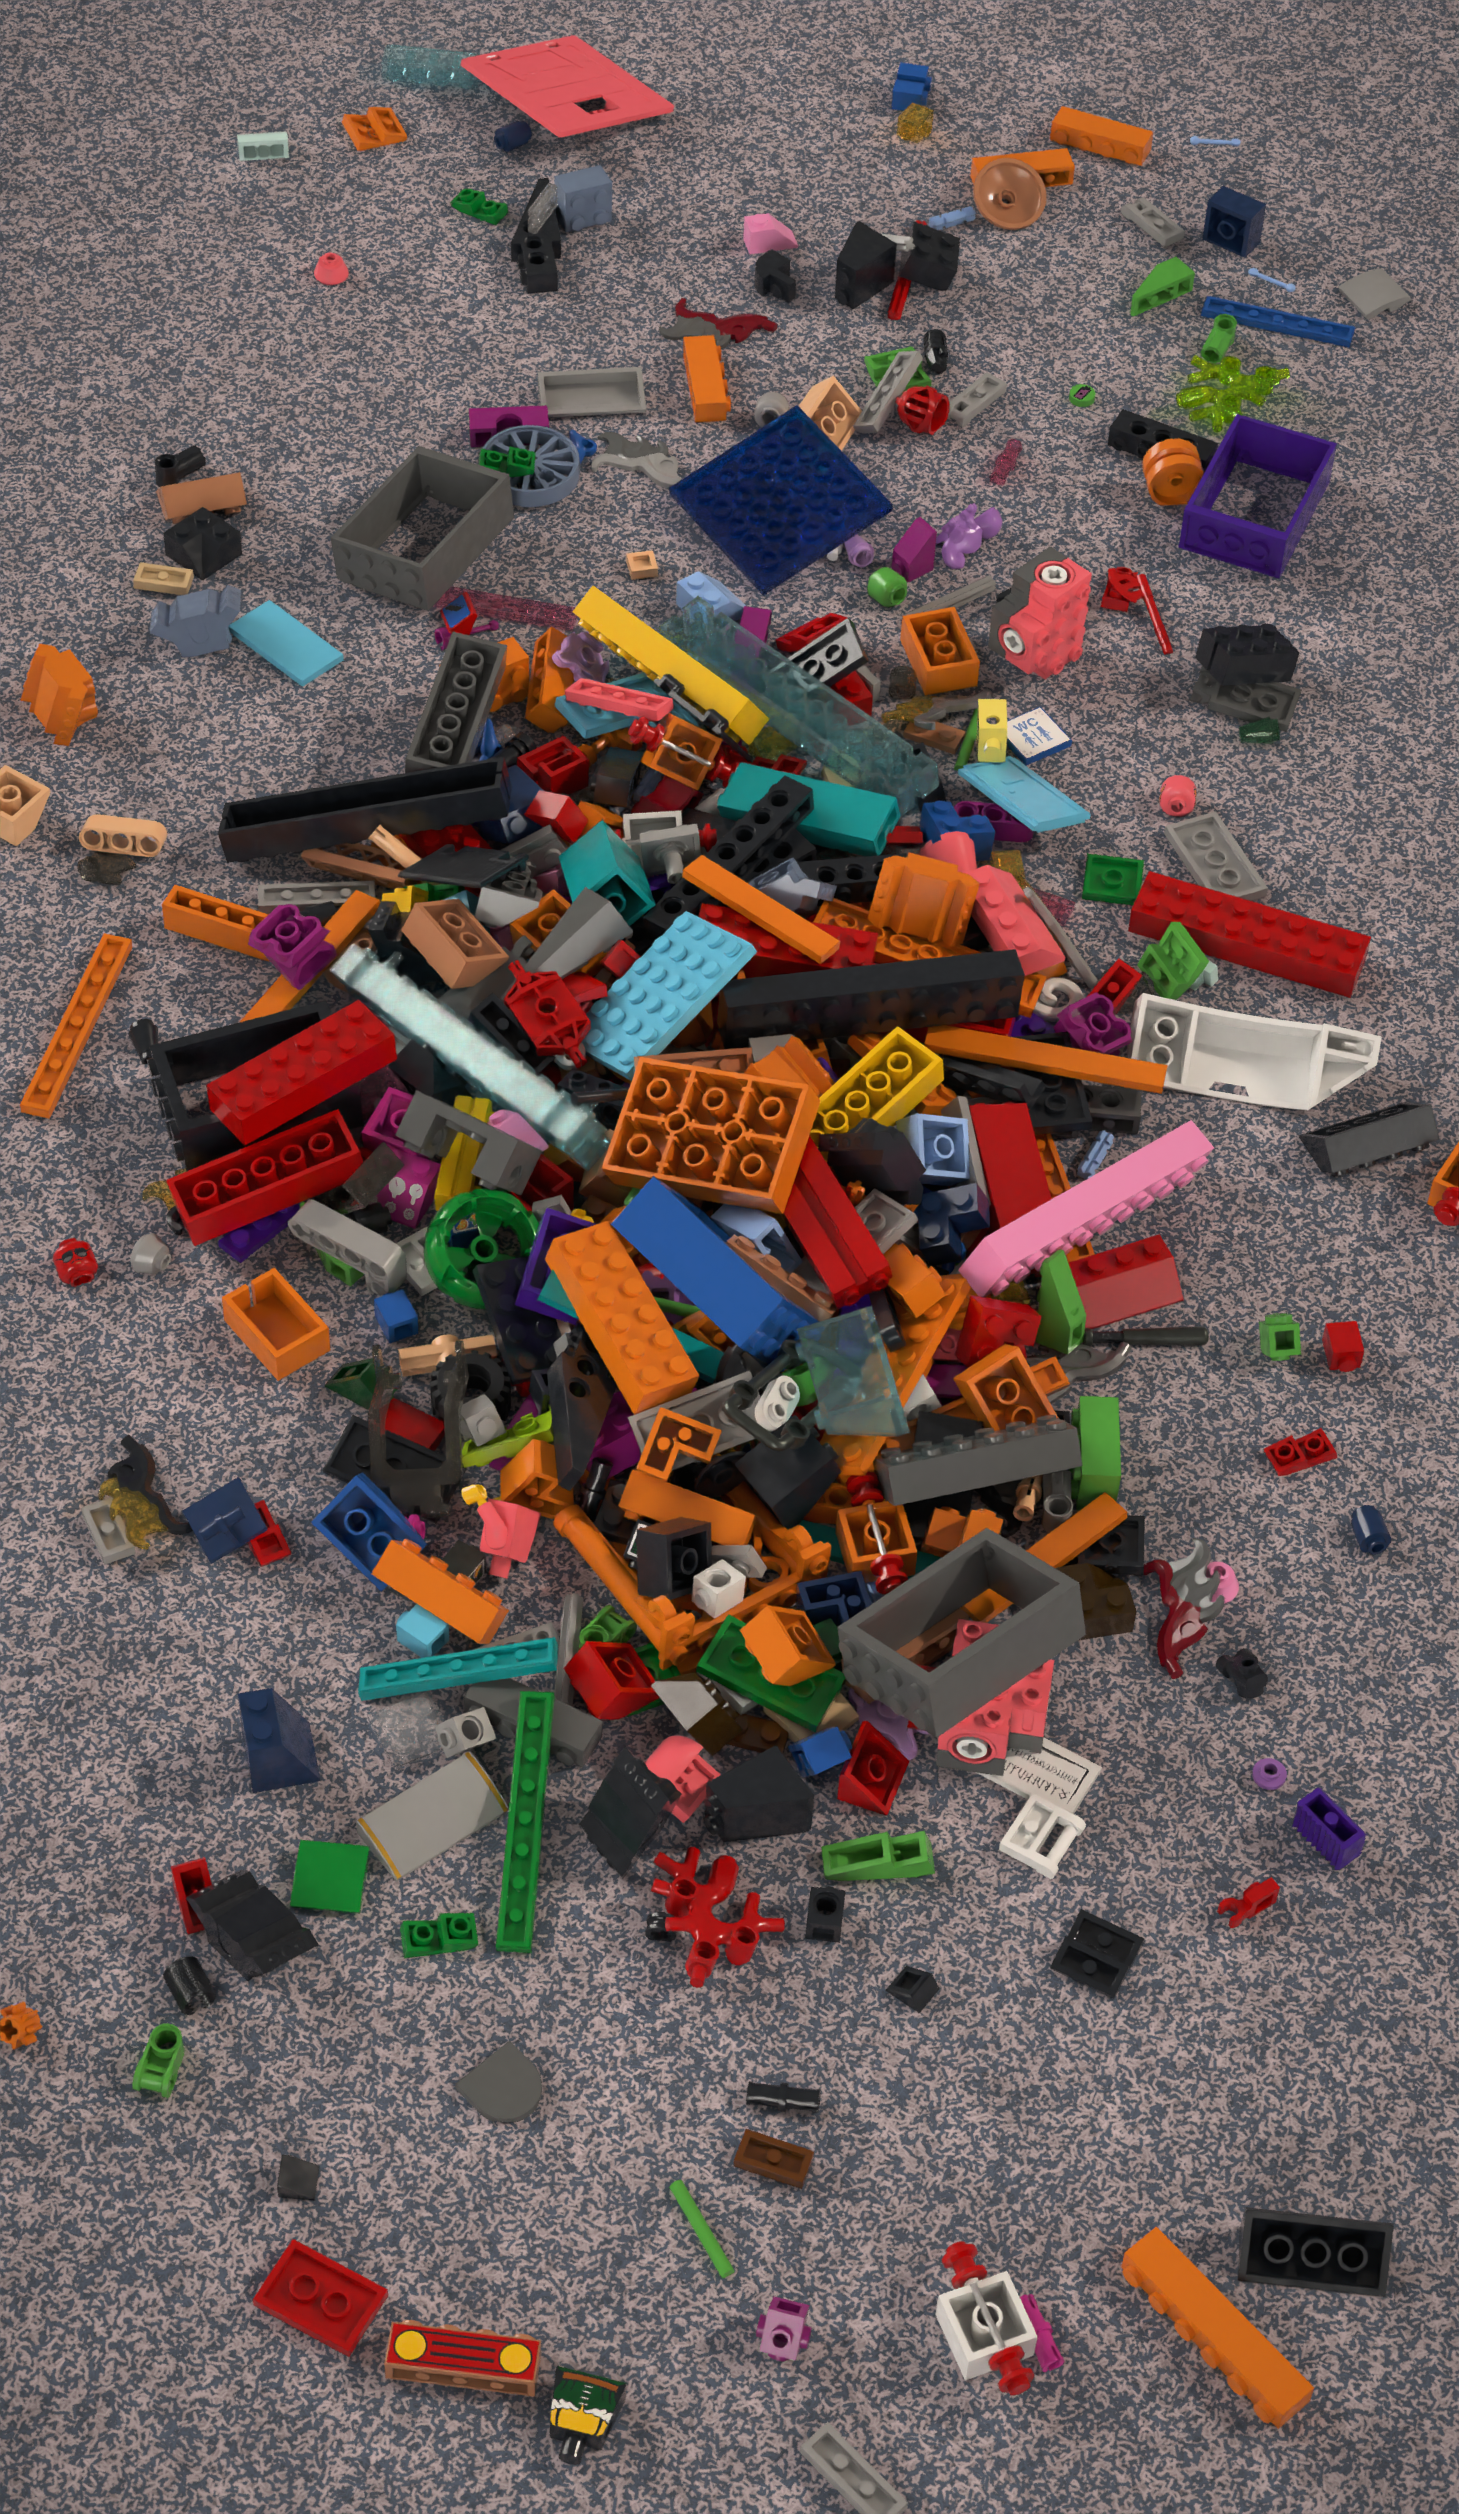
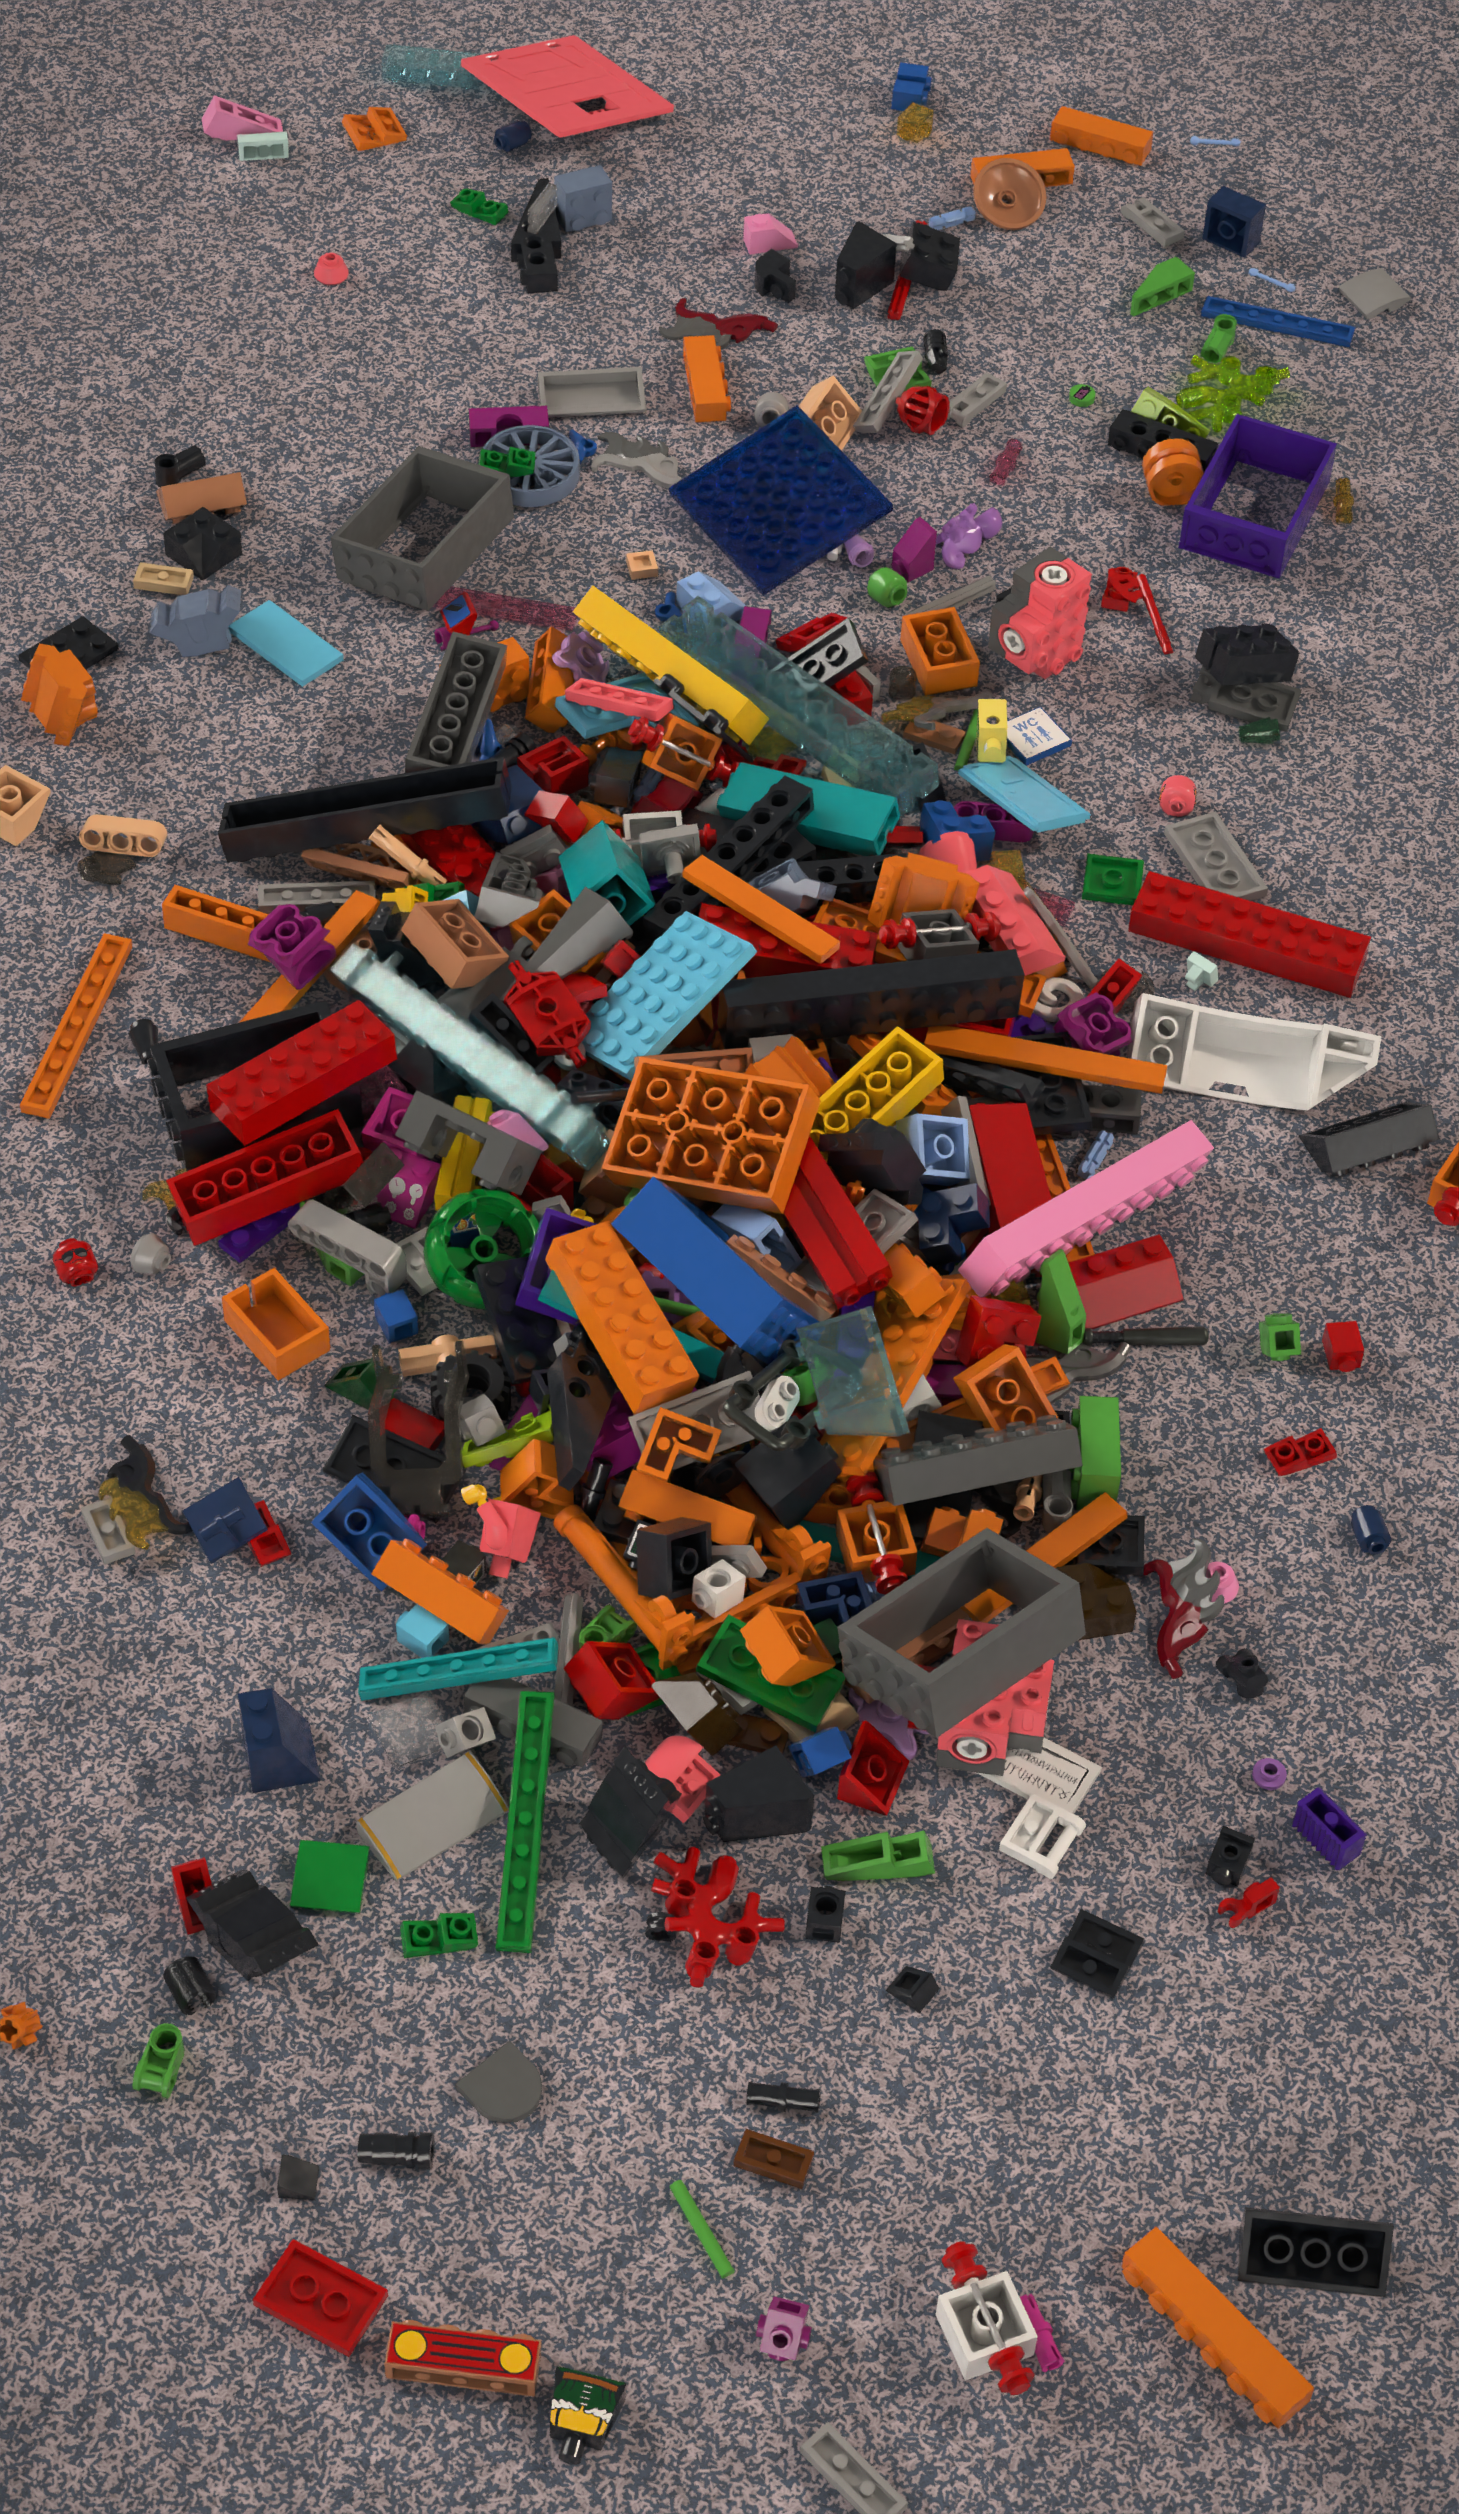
black window [398,844,529,889] -> none
black beam [868,1288,906,1353] -> none
bright green slope [1137,922,1209,1000] -> none
none -> black plate [18,616,119,669]
none -> bright pink slope [202,95,283,141]
none -> black axle [357,2132,435,2170]
none -> blue animal [654,592,690,632]
none -> brick [879,909,1001,961]
none -> lime slope [1131,386,1211,438]
none -> black brick [1205,1826,1255,1887]
none -> clear yellow axle [1333,477,1354,524]

